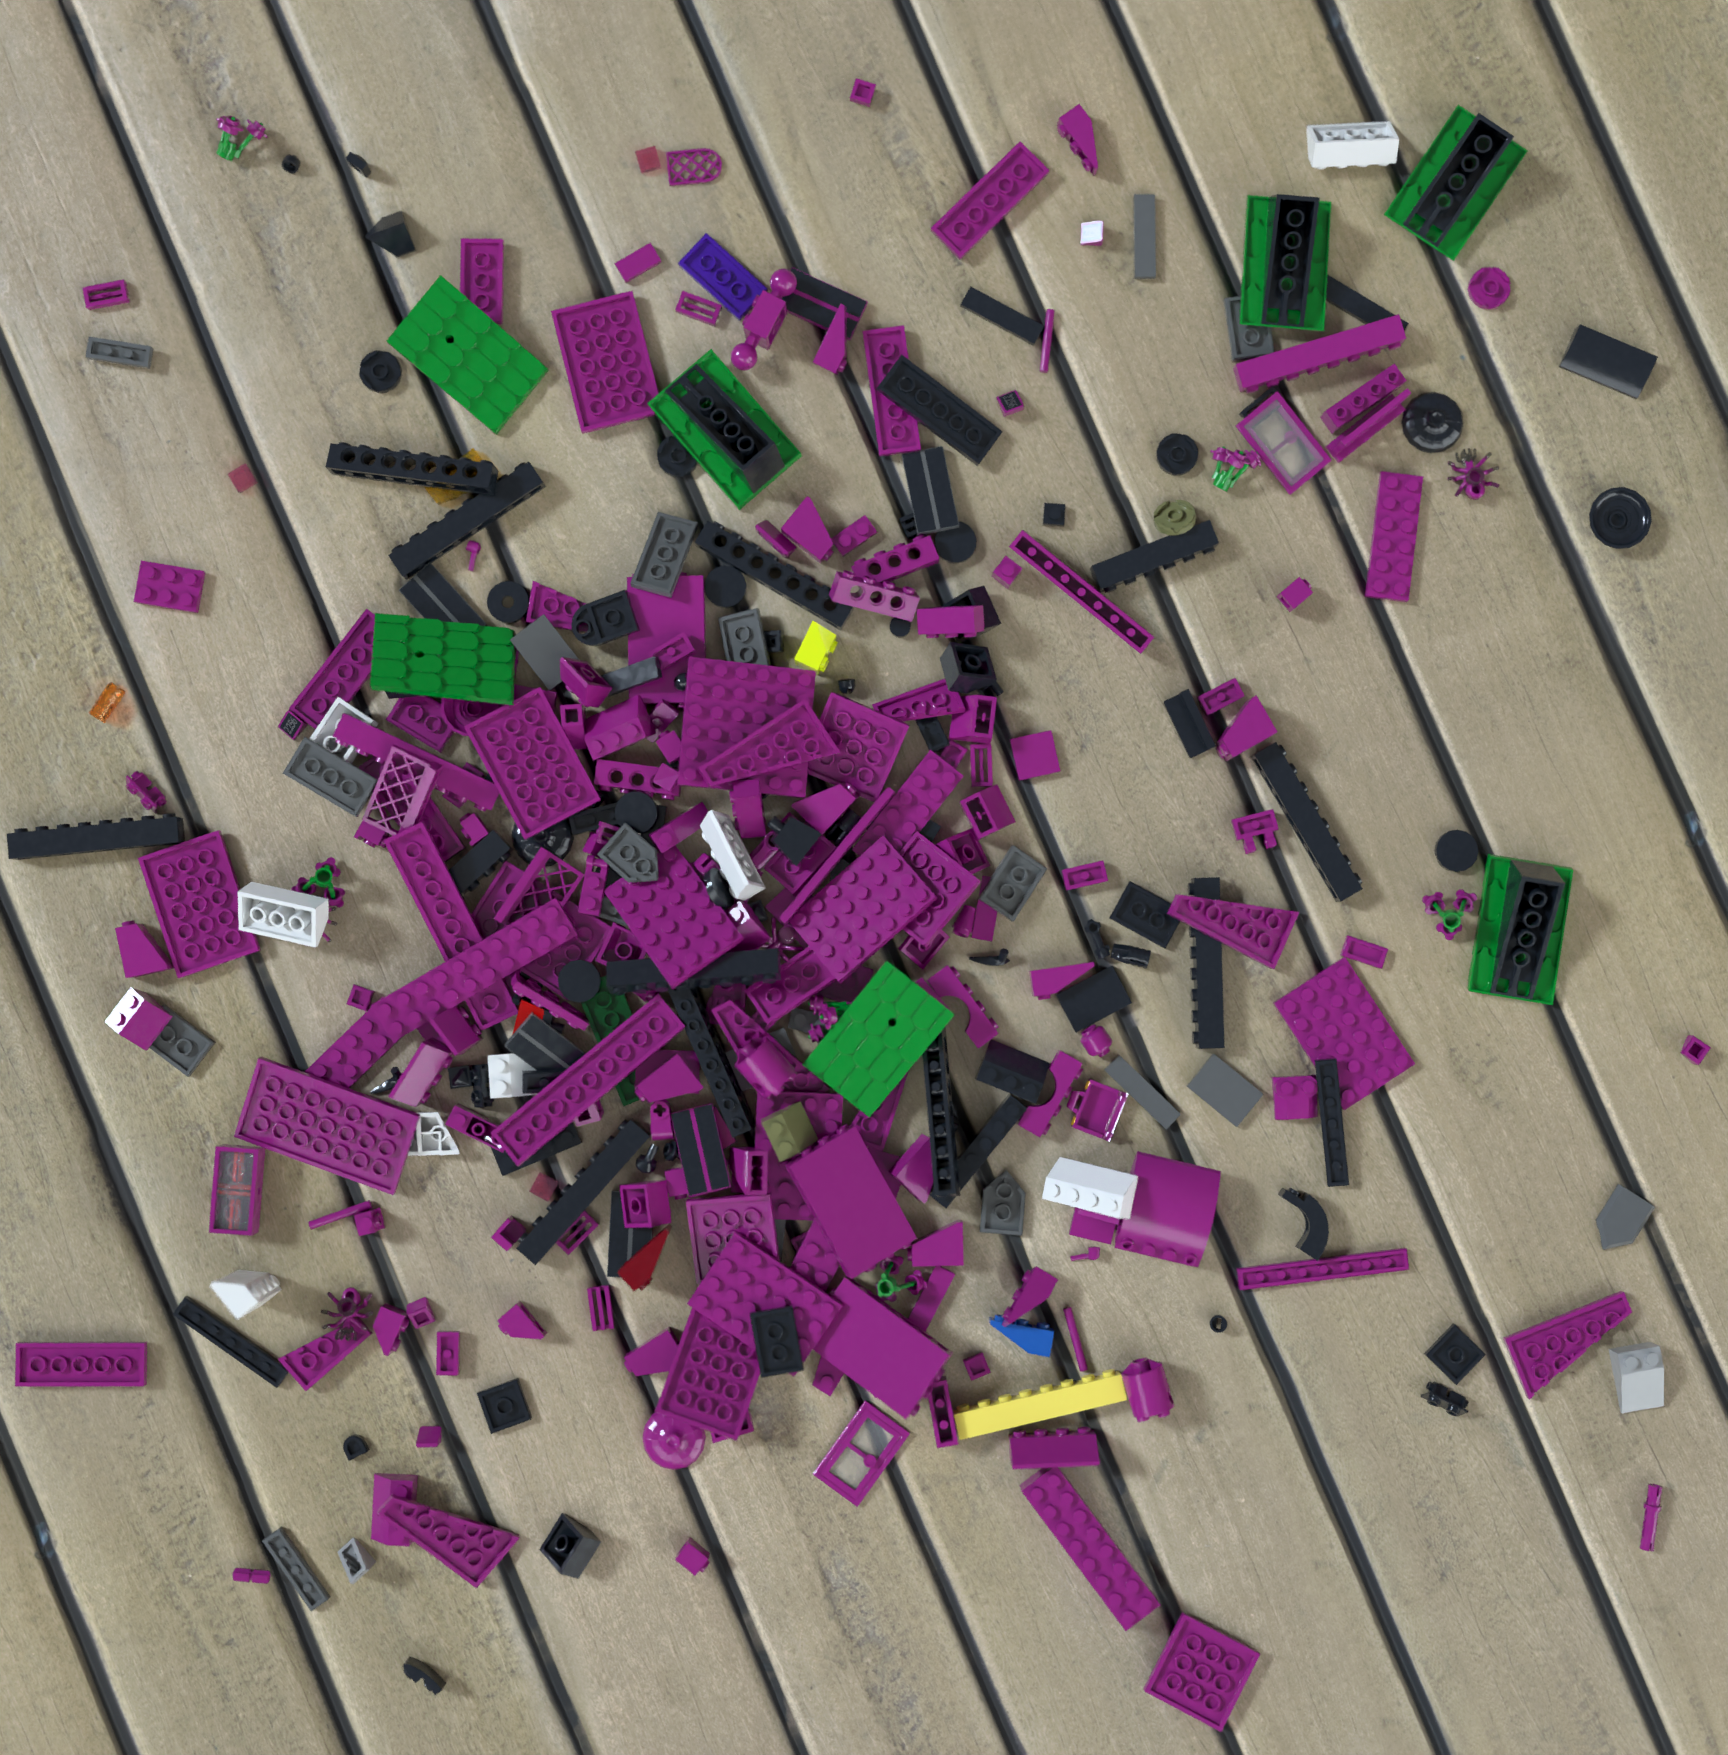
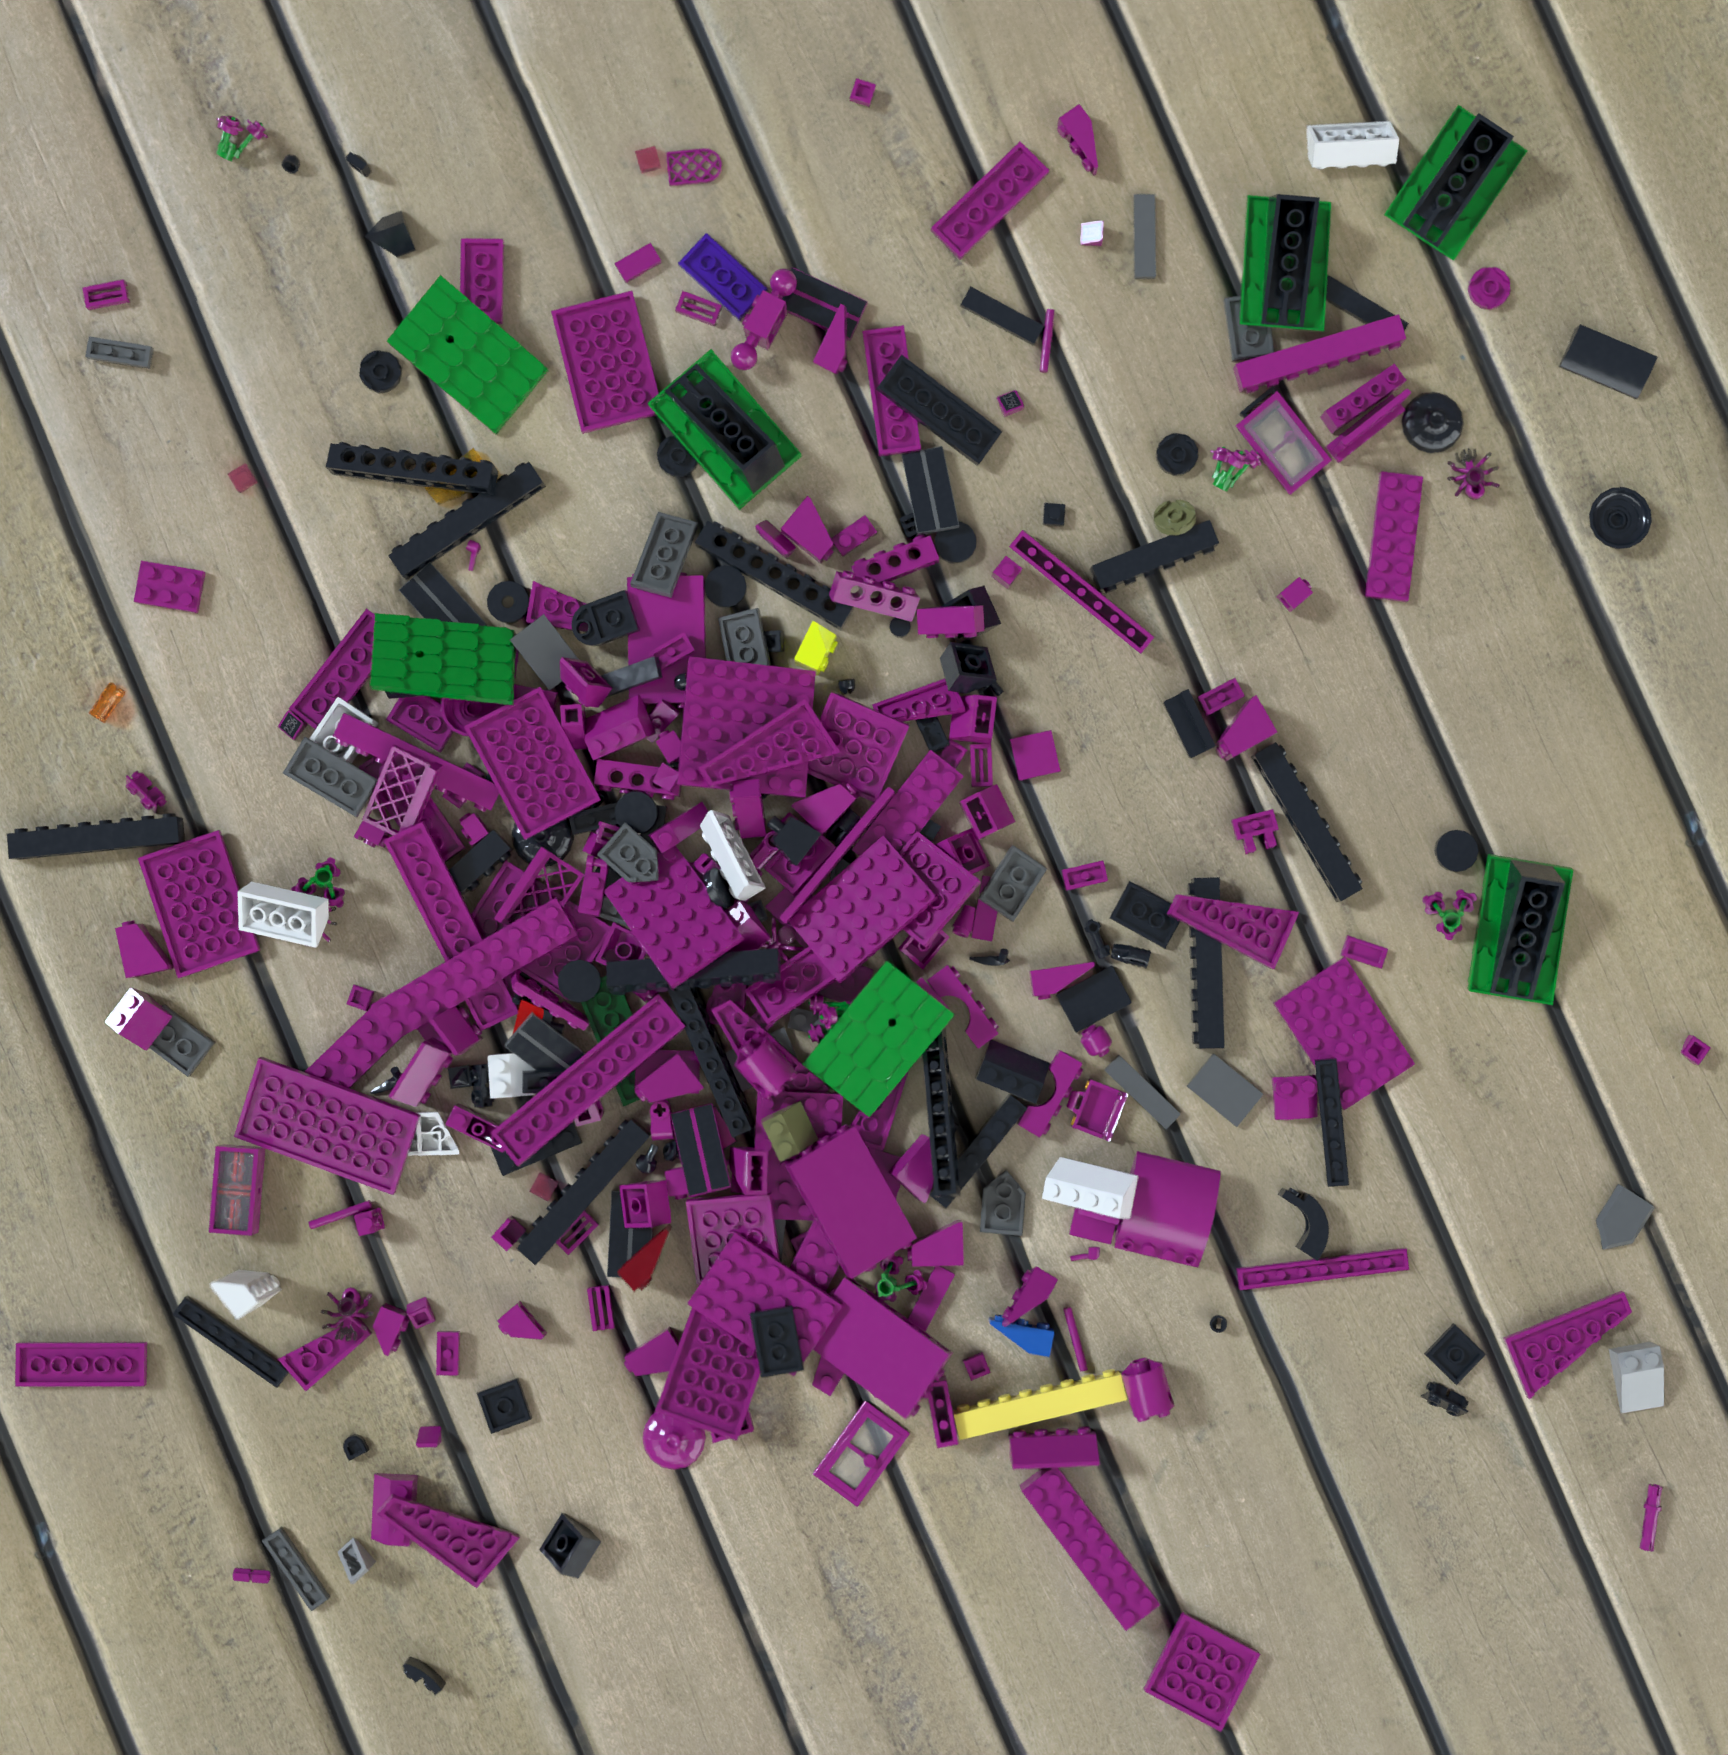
magenta brick [675,1537,710,1576] -> none

